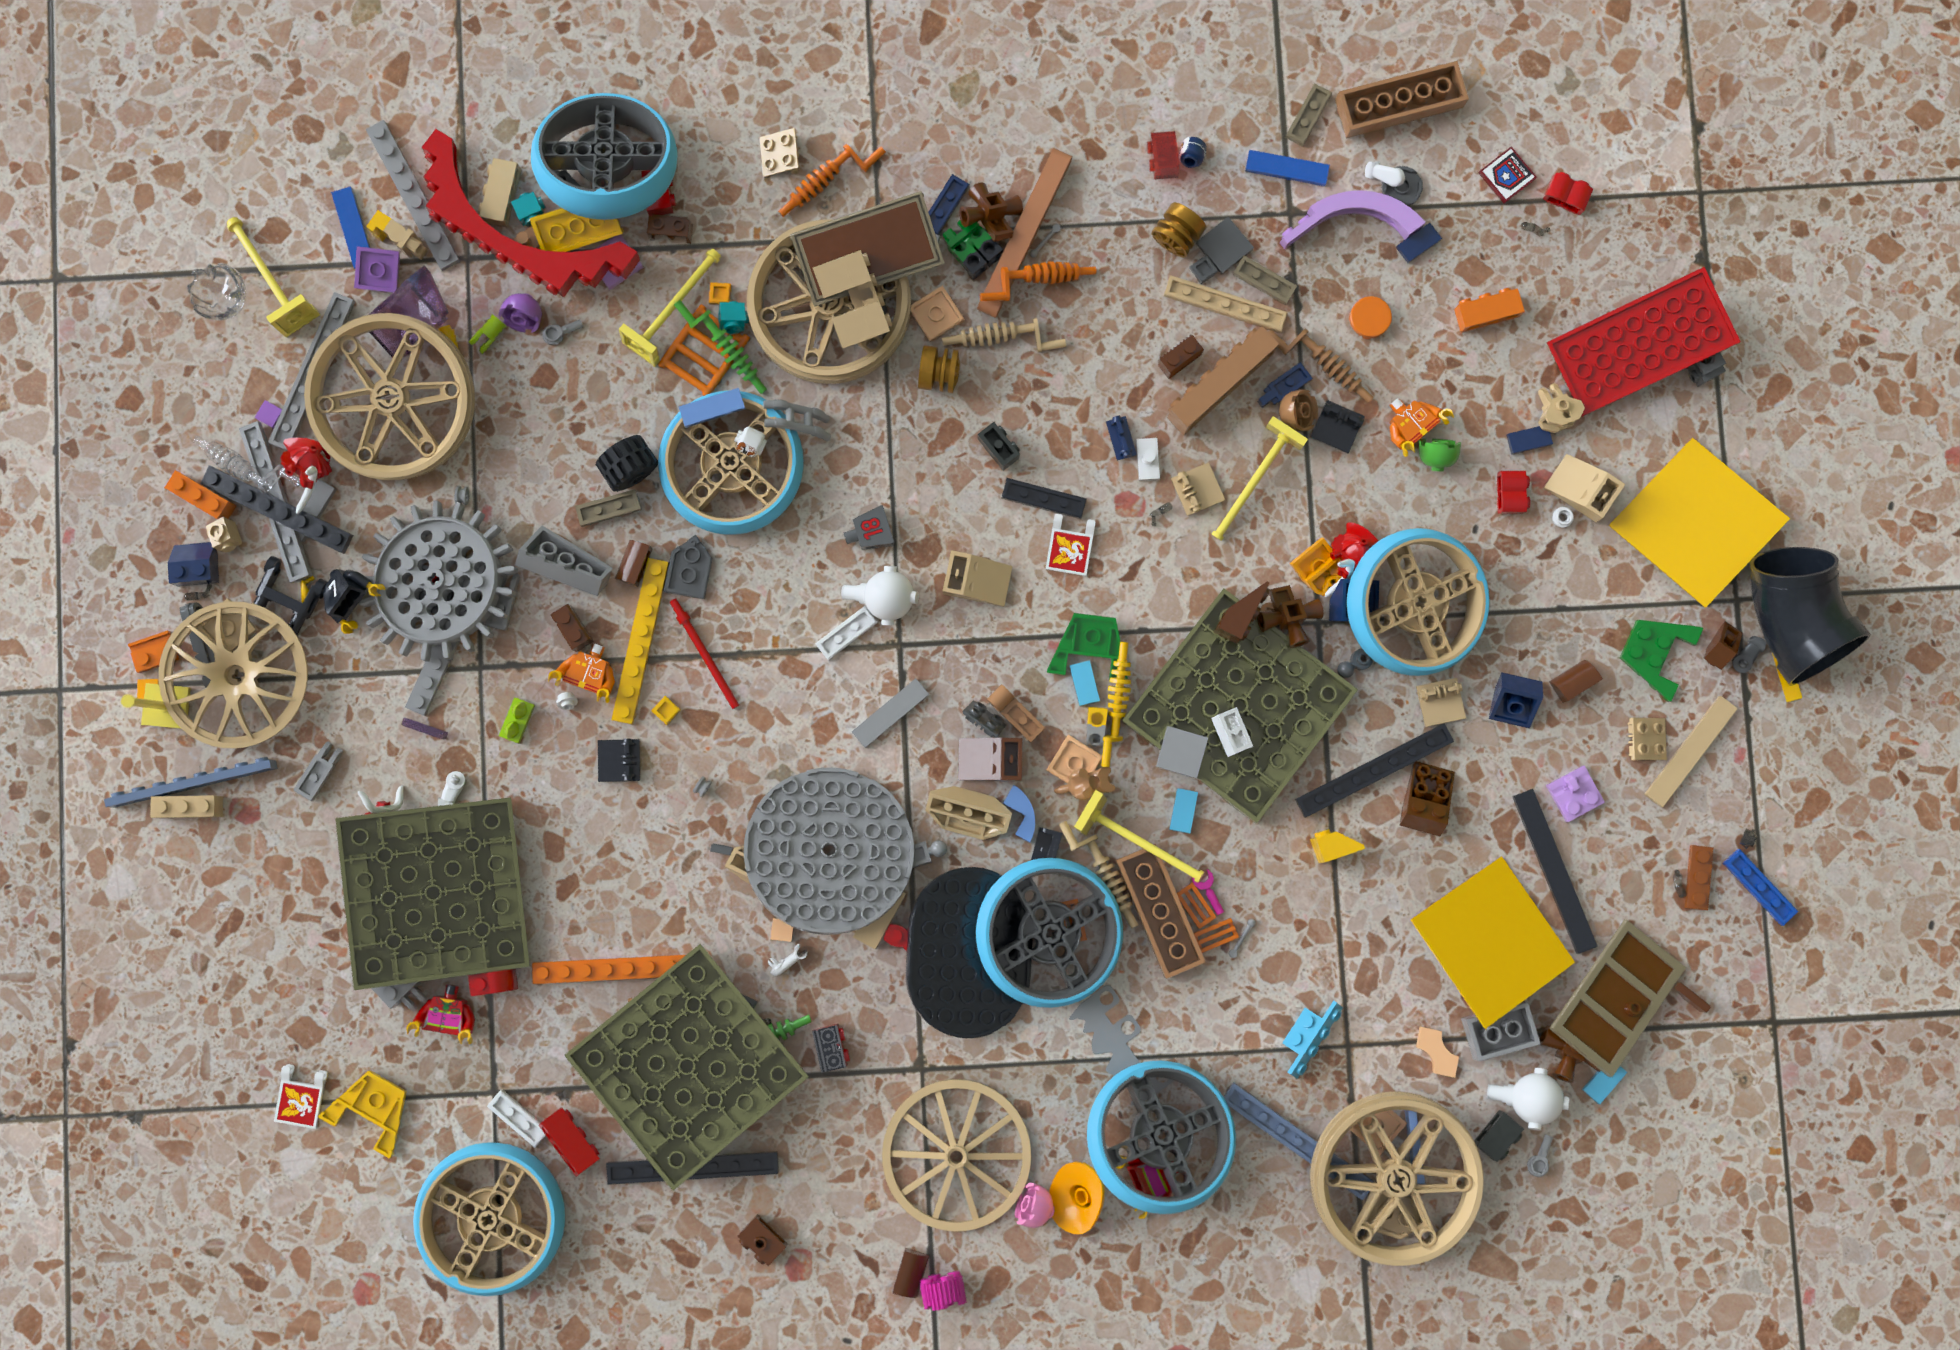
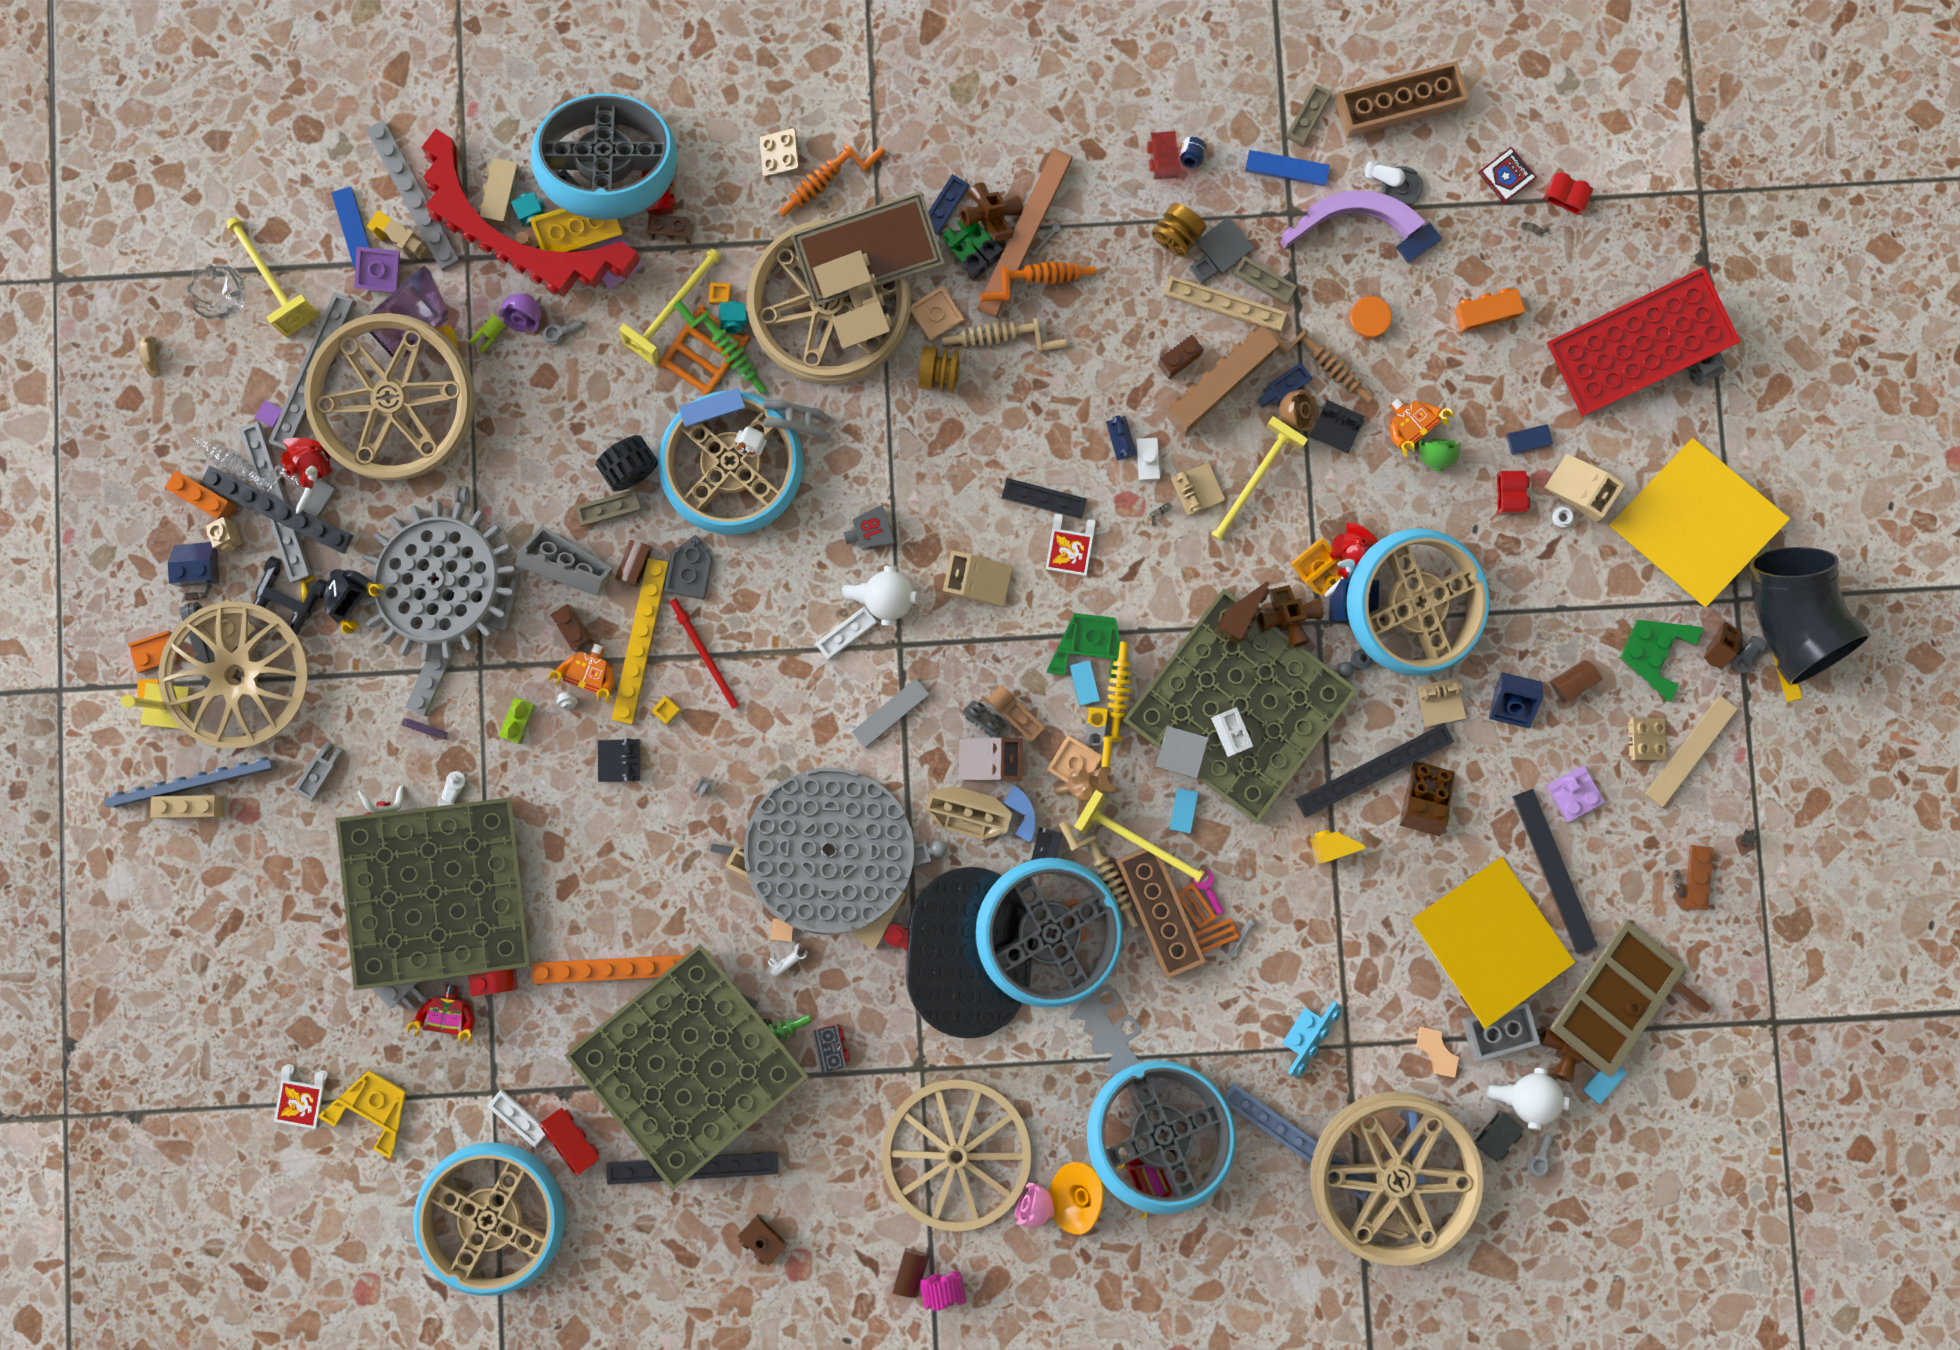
pearl dark grey brick [978,422,1020,471] -> none
tan hinge [1538,383,1585,433] -> none
blue tile [1723,849,1799,926] -> none
none -> tan tile [140,336,159,377]

